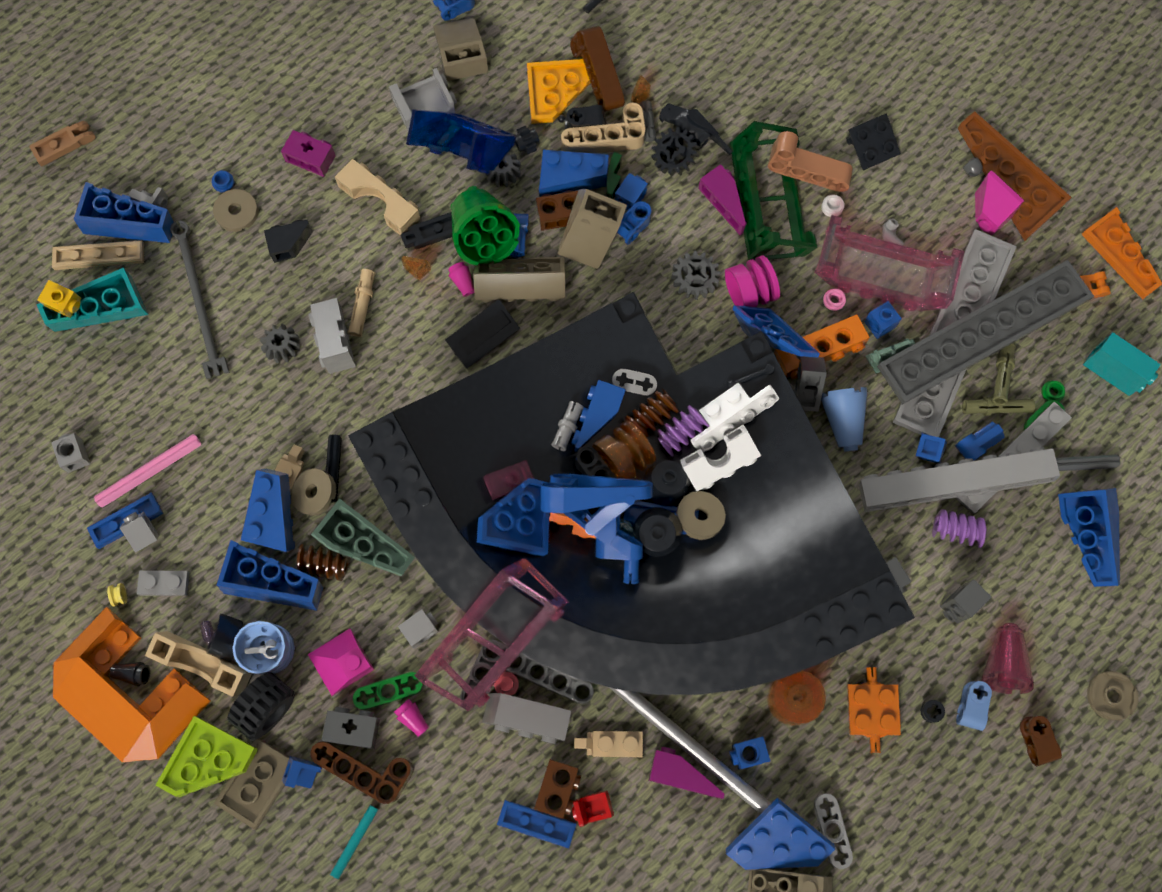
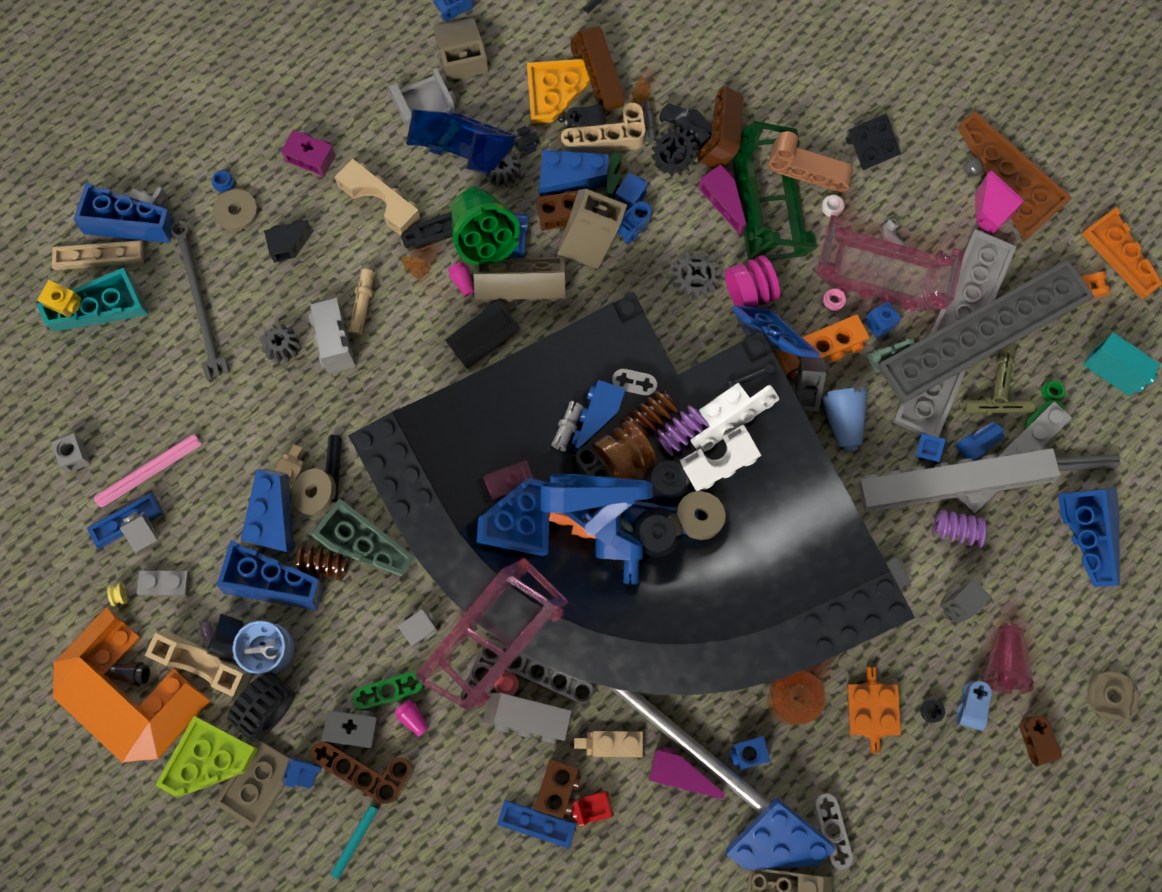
medium nougat hinge [29,121,96,167] -> none
dark pink slope [308,628,375,696] -> none
none -> reddish brown beam [697,85,744,169]

